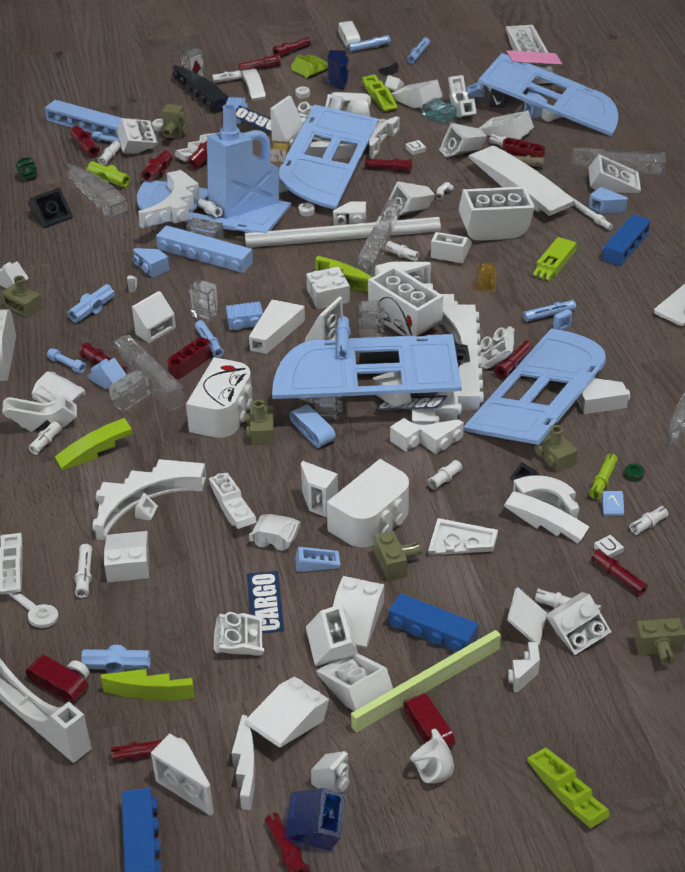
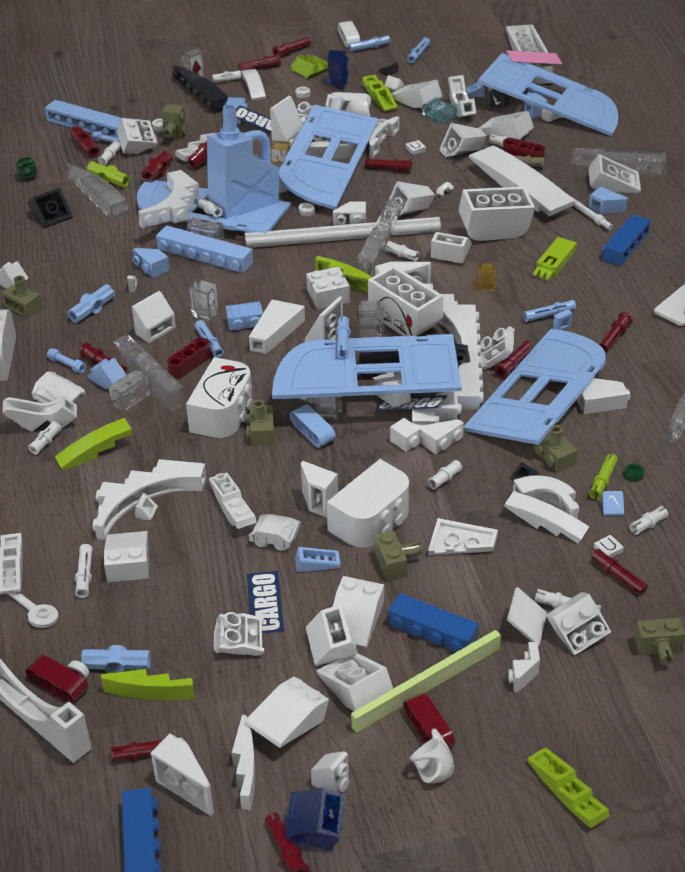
none -> dark red pin [599,312,633,353]

